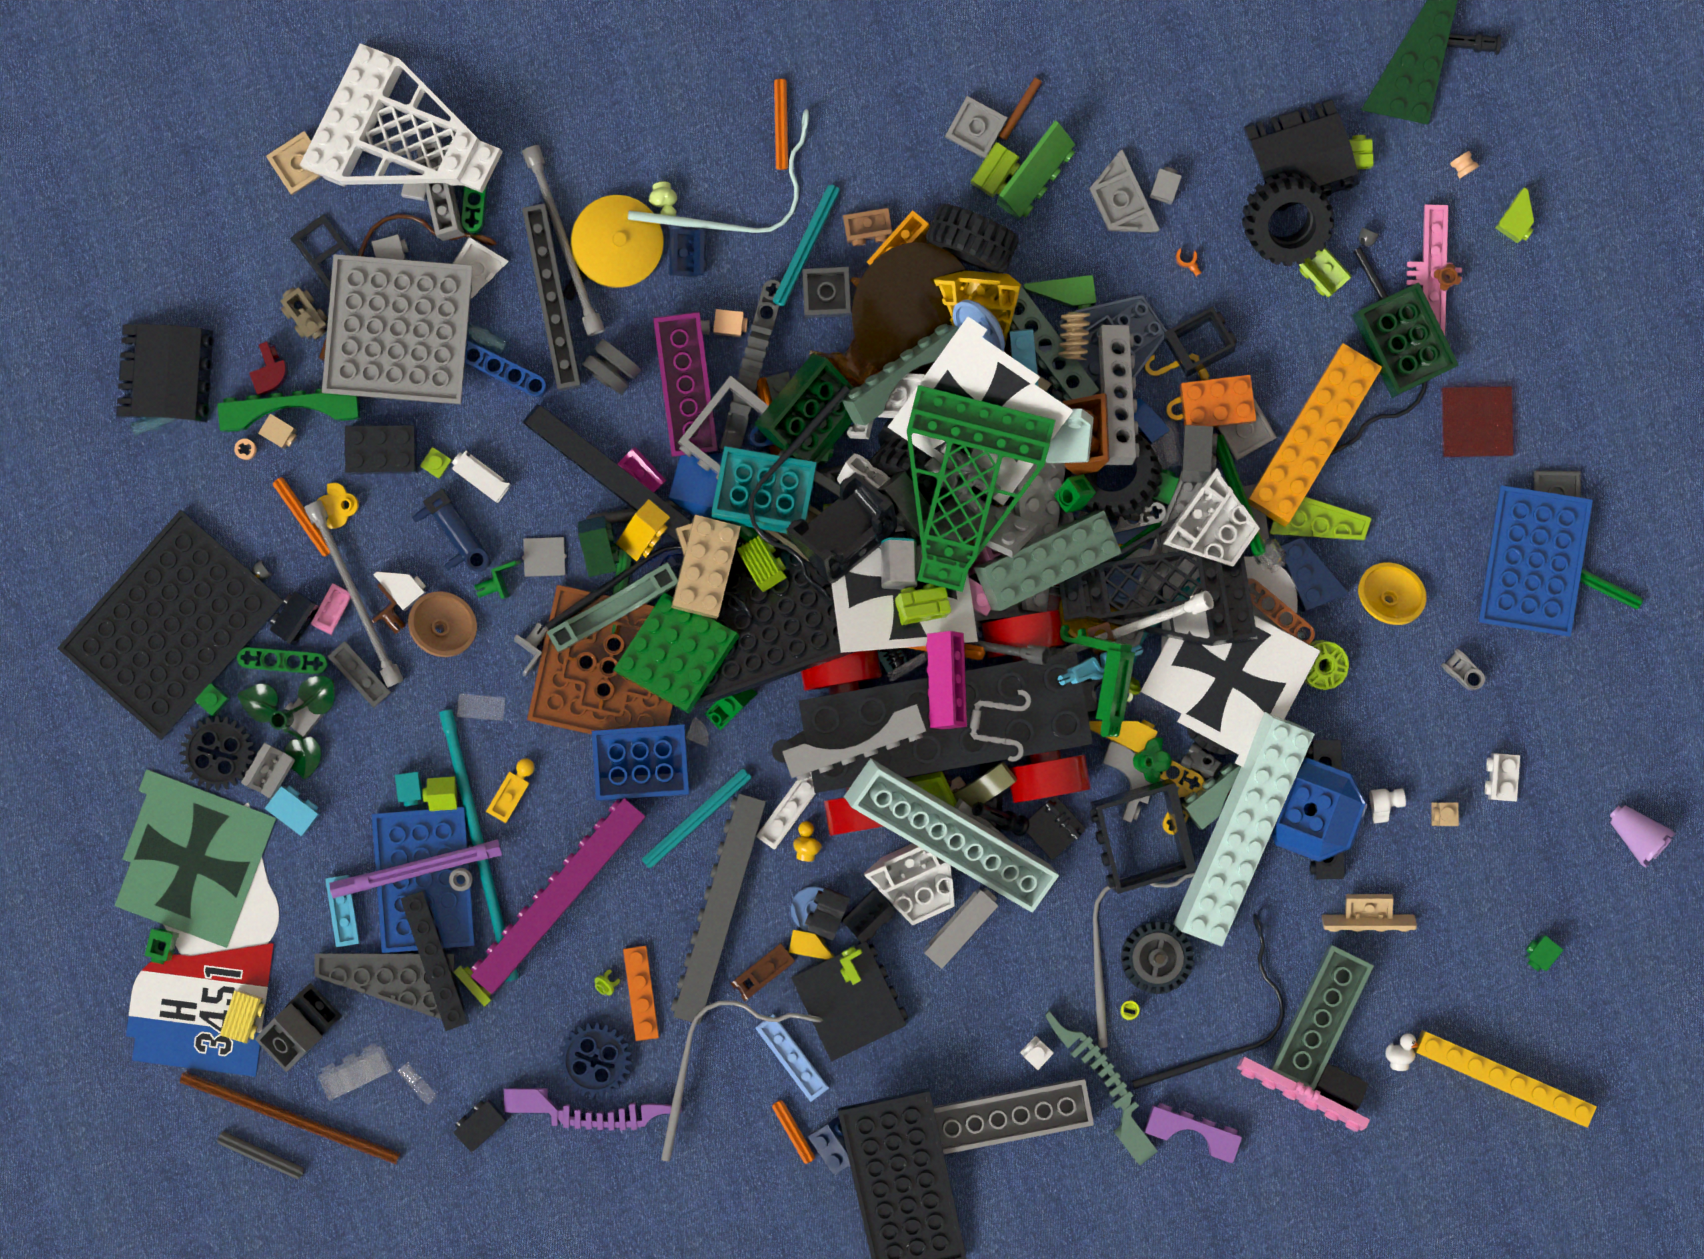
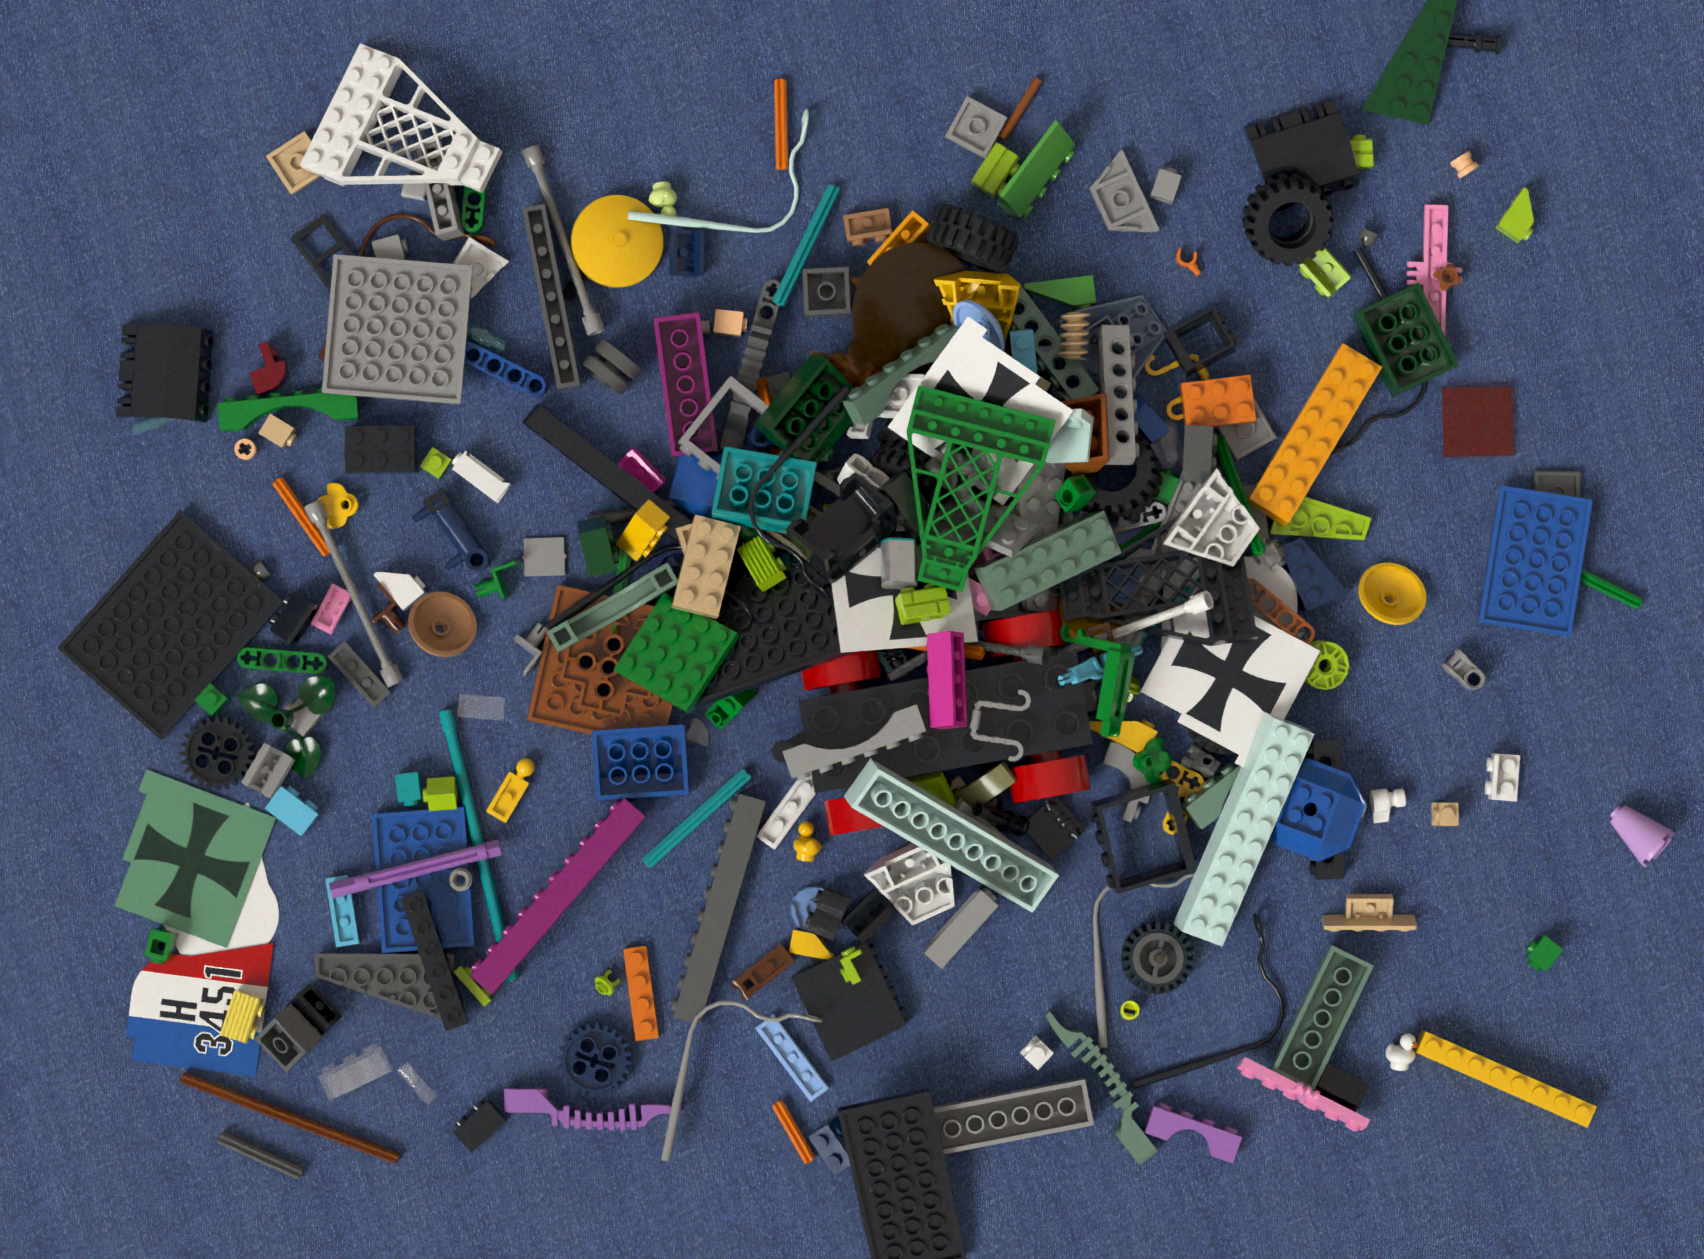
dark tan brick [280,287,328,340] -> none

